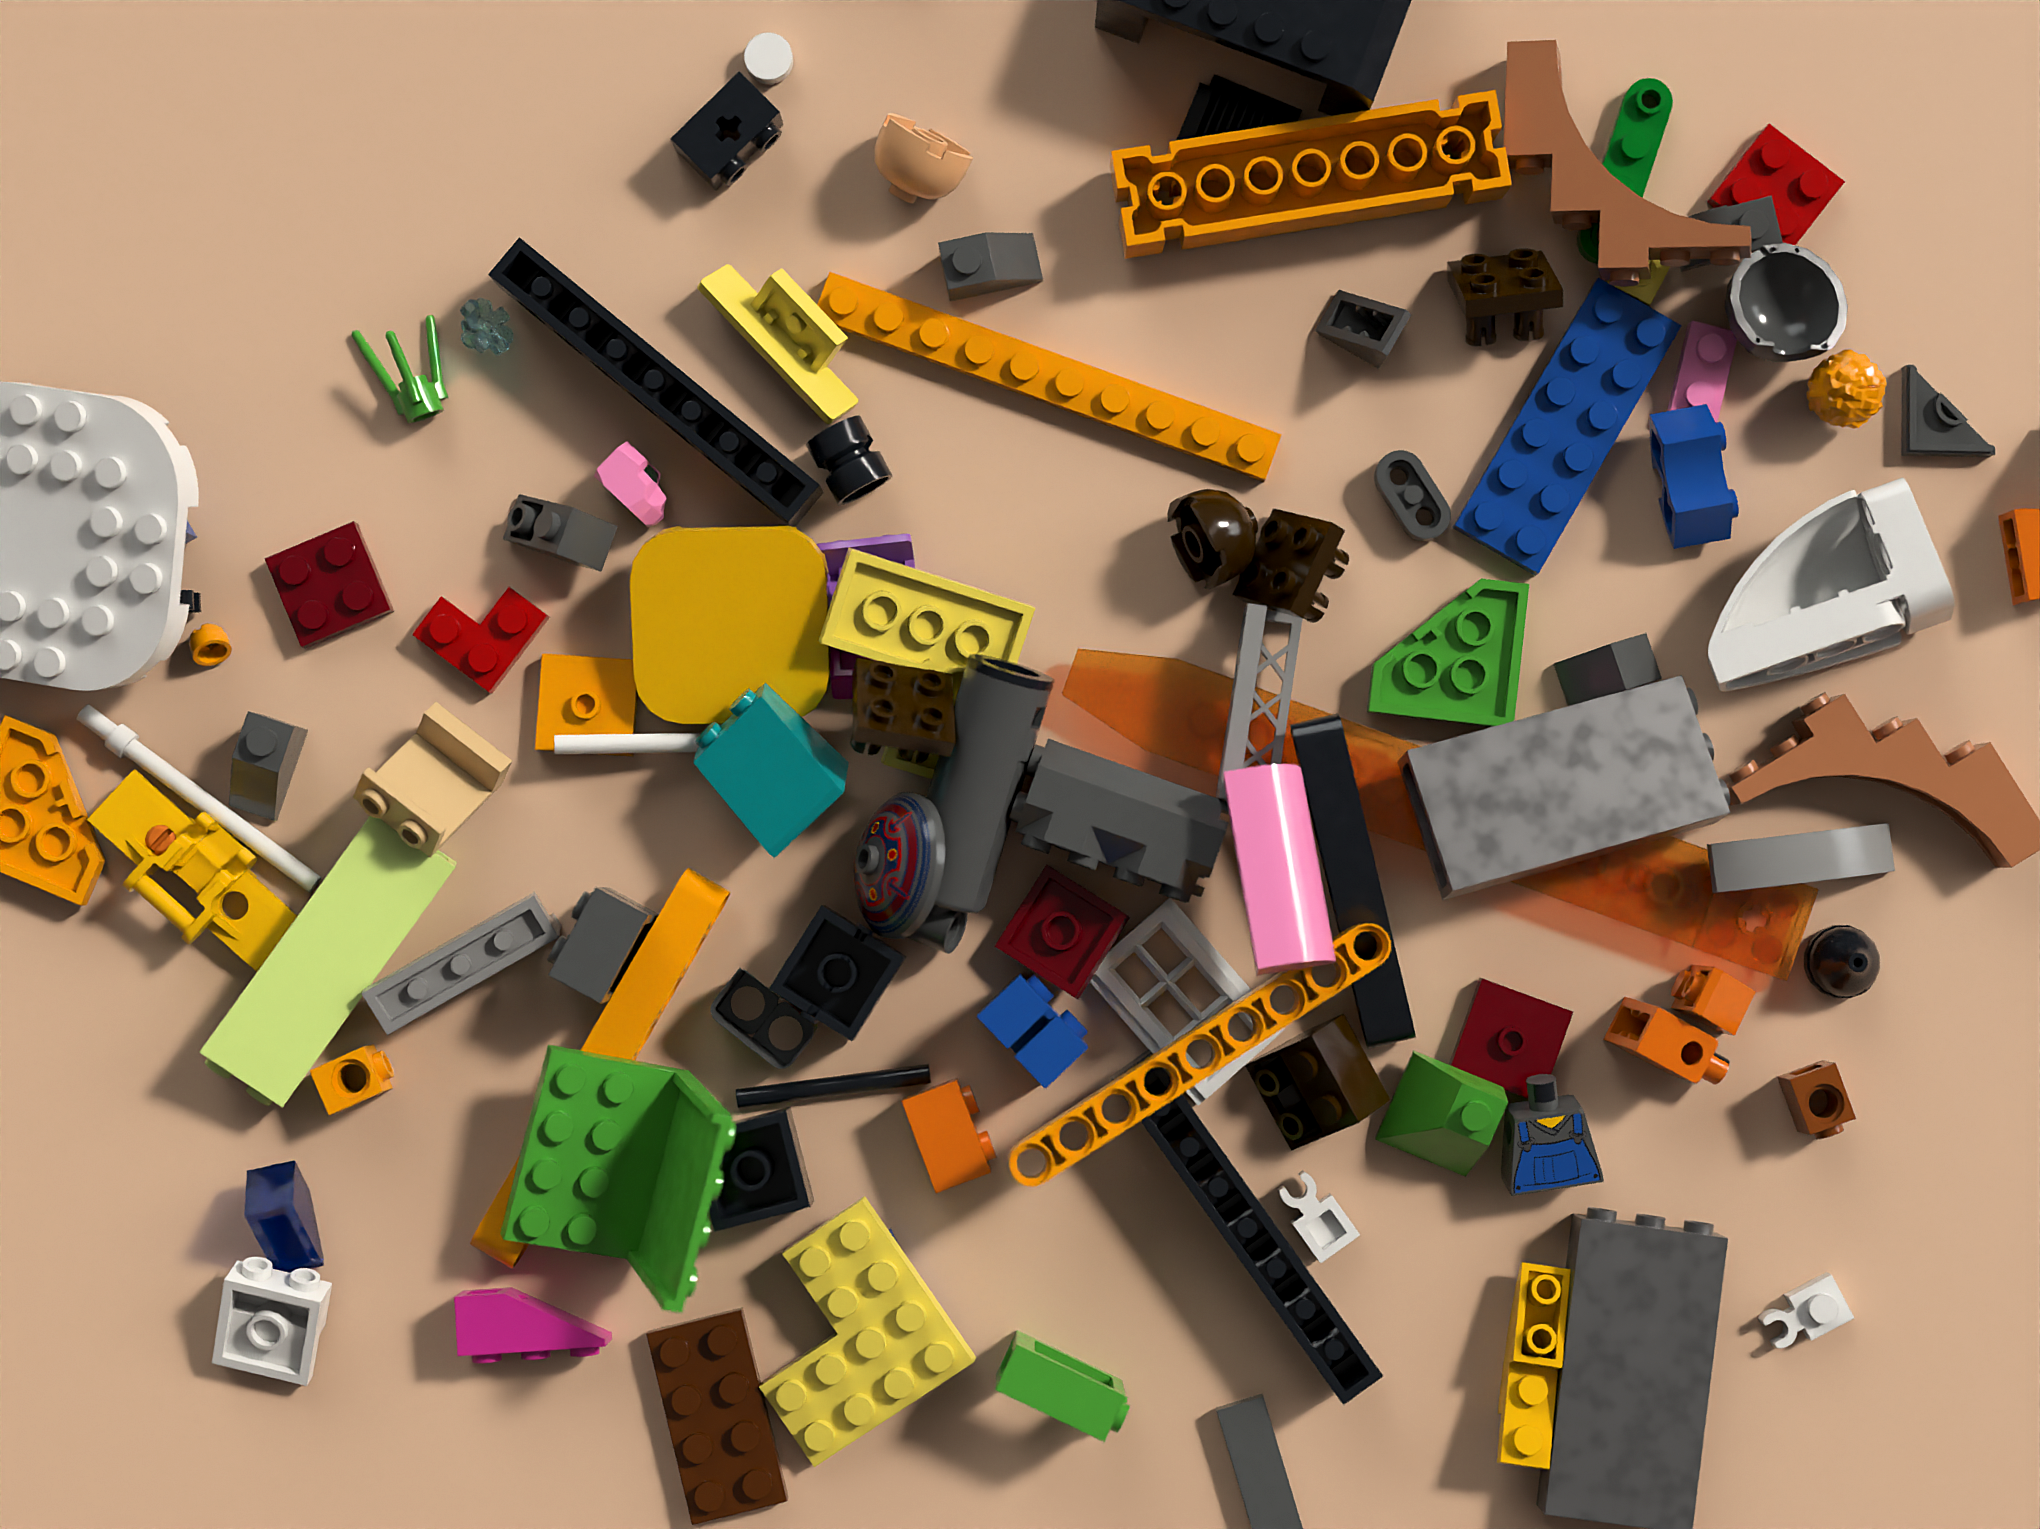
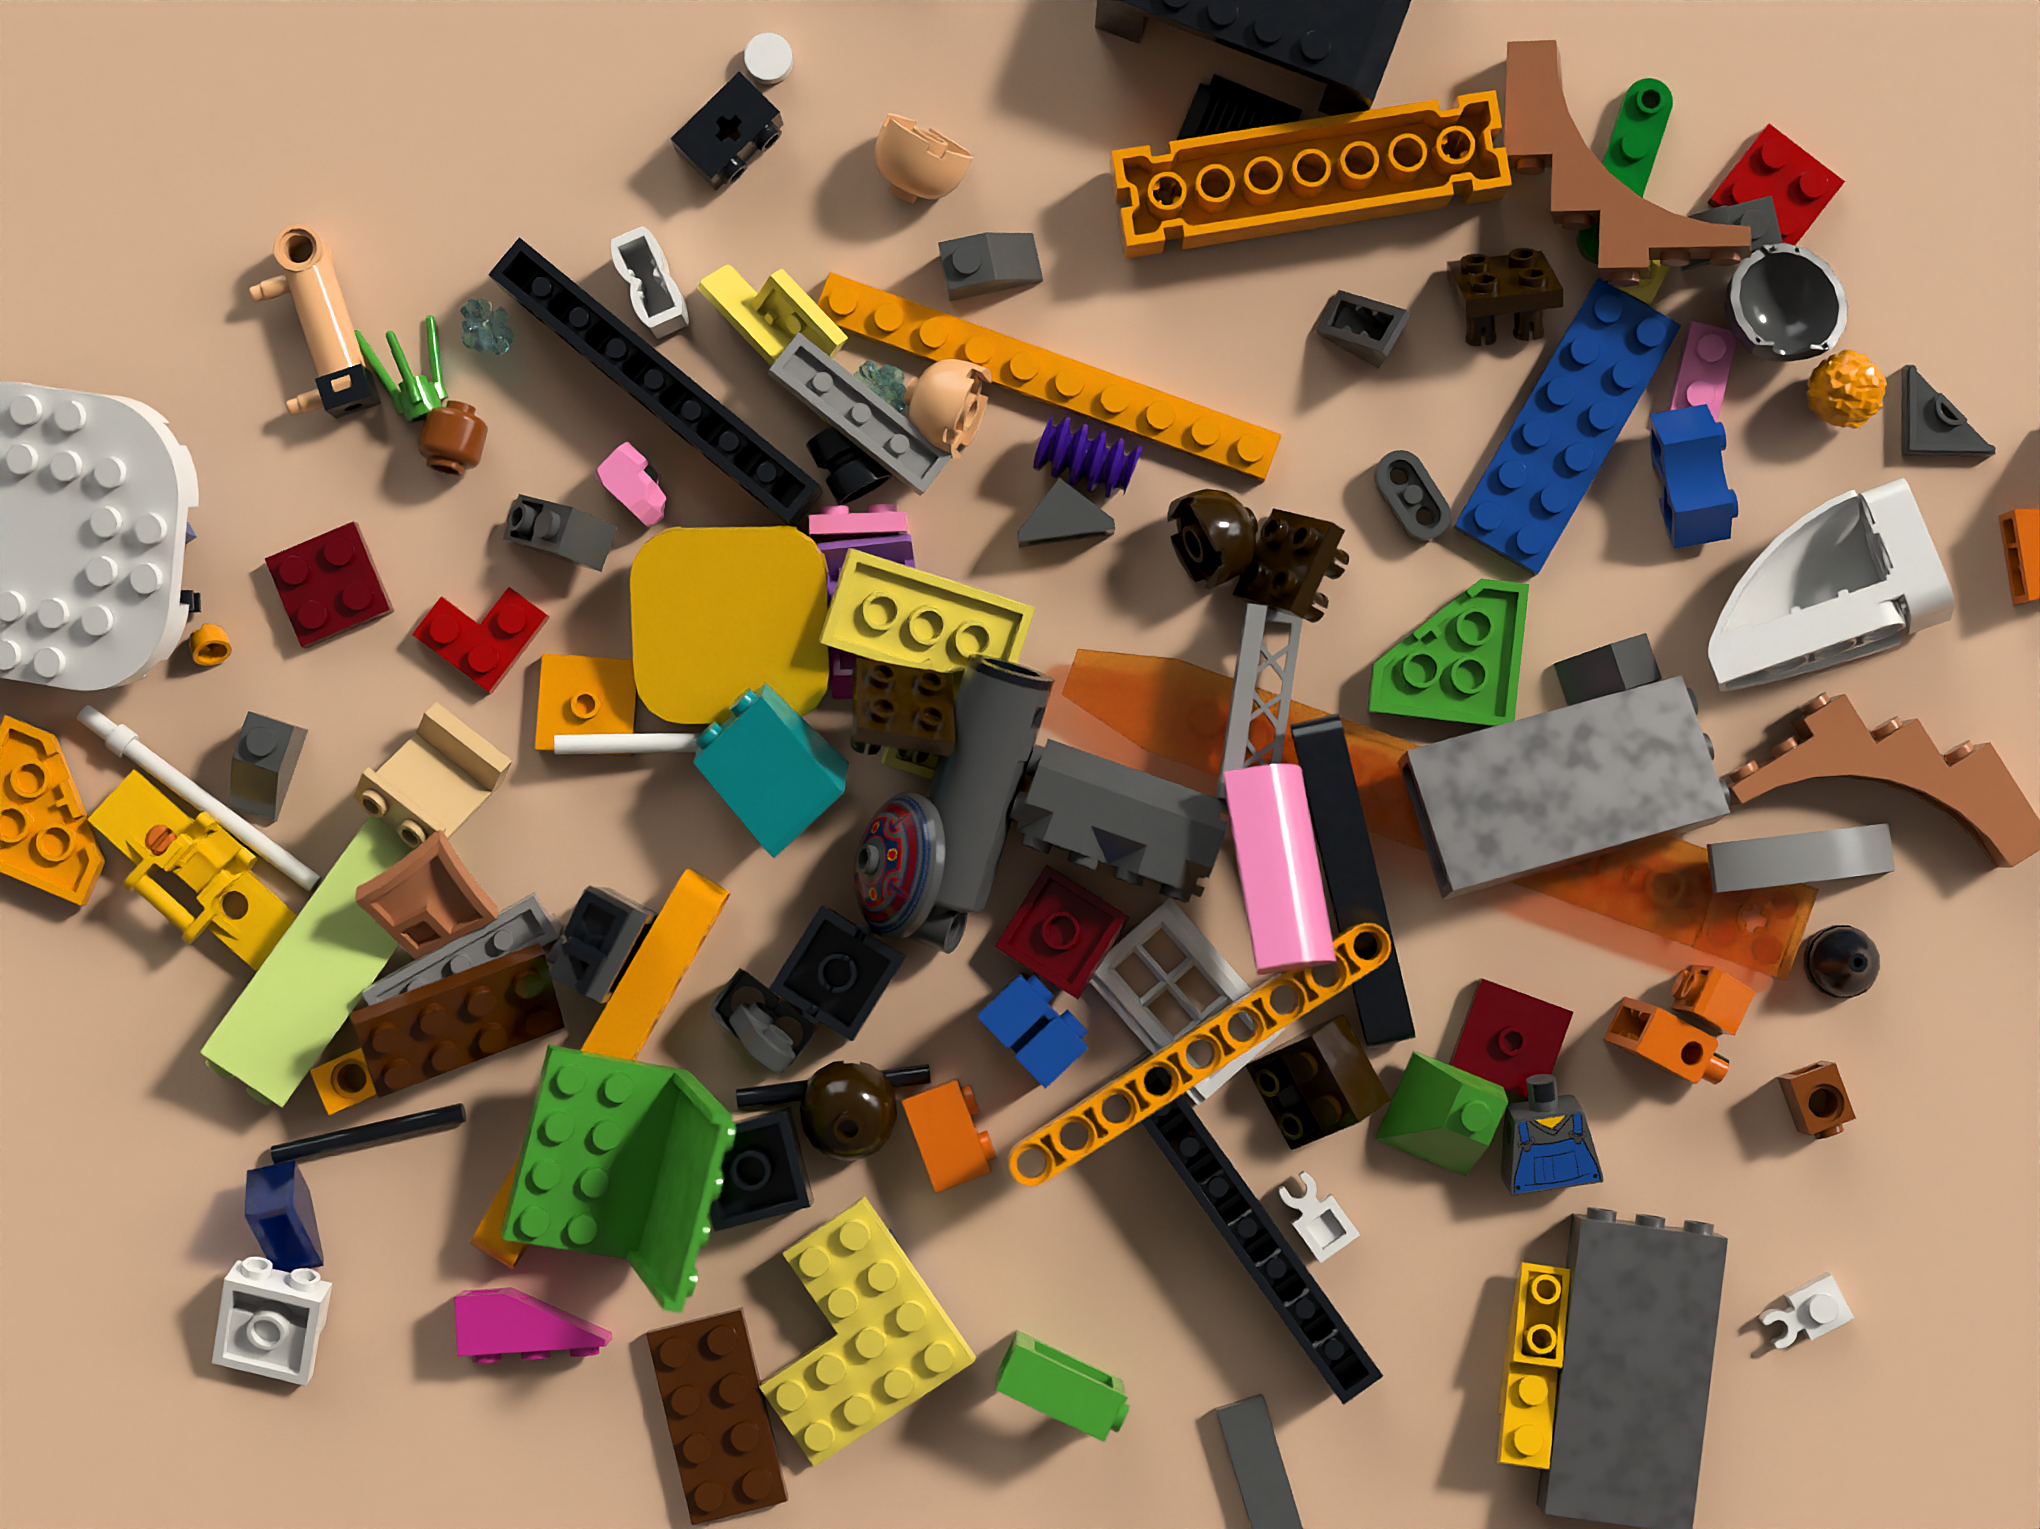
none -> light nougat piece [249,224,382,419]
none -> black bar [271,1103,466,1165]
none -> reddish brown plate [349,943,565,1098]
none -> nougat plate [355,830,498,959]
none -> dark orange head [418,400,488,476]
none -> black slope [561,885,634,997]
none -> white brick [611,226,689,339]
none -> dark grey plate [729,1001,795,1073]
none -> light grey fence [767,332,952,496]
none -> dark brown cylinder [800,1060,897,1161]
none -> bright pink plate [809,504,908,541]
none -> clear light blue plant [853,361,906,413]
none -> light nougat cylinder [904,359,992,459]
none -> dark grey slope [1018,478,1115,547]
none -> dark purple piece [1033,414,1142,500]

